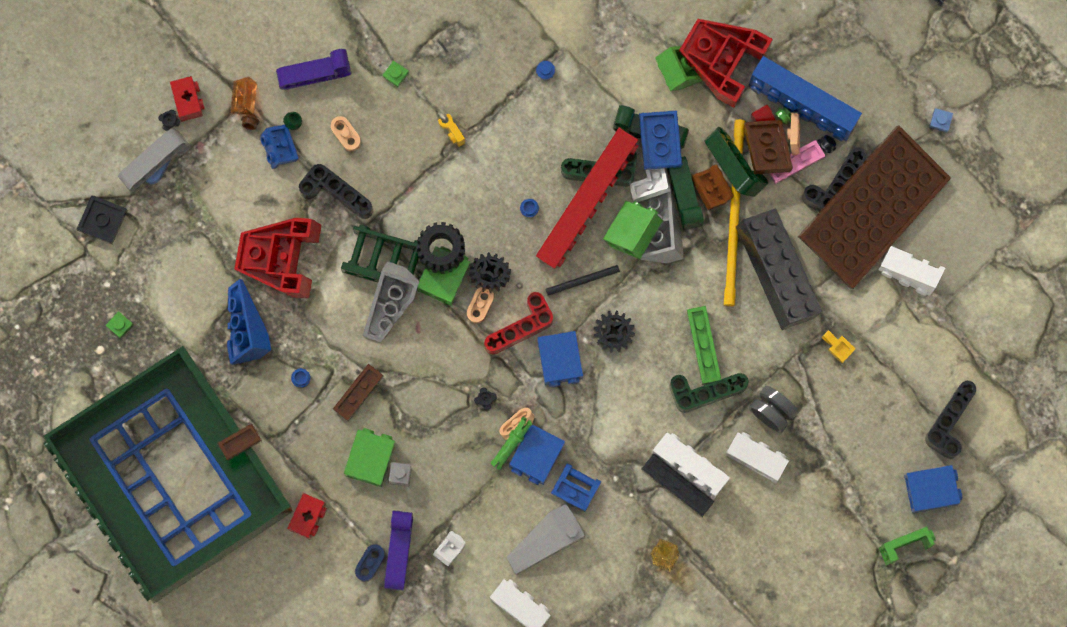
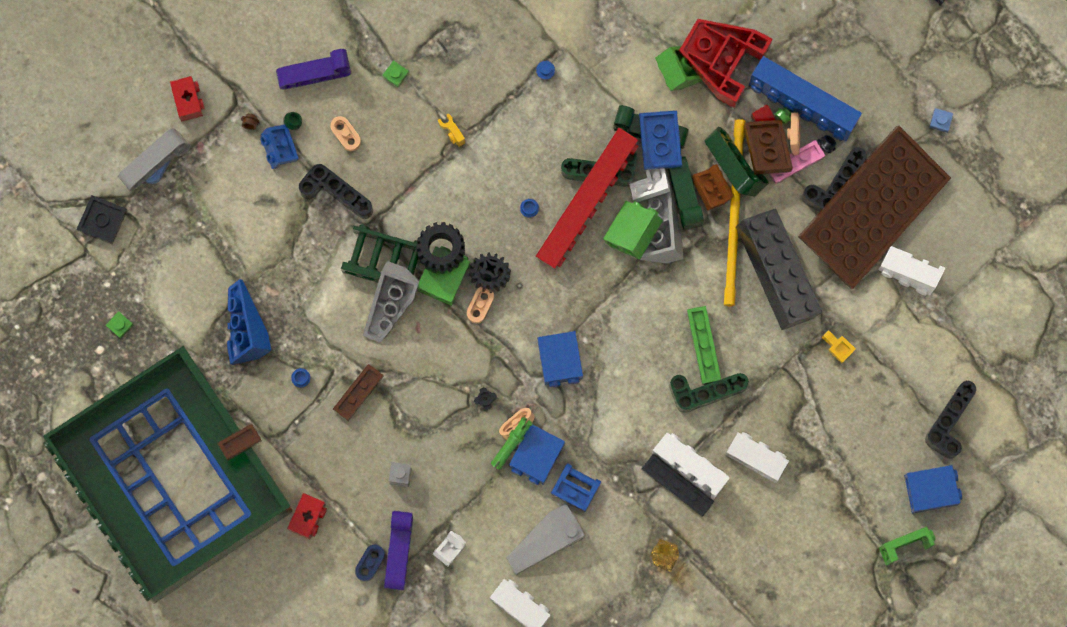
black plate [158,109,180,131] -> none
clear orange slope [230,76,257,115] -> none
red wedge [234,218,322,299] -> none
bright green brick [344,428,396,487] -> none
red beam [484,292,553,355] -> none
black bar [545,265,620,296] -> none
black gear [593,310,635,353] -> none
dark grey wheel [749,386,799,434] -> none

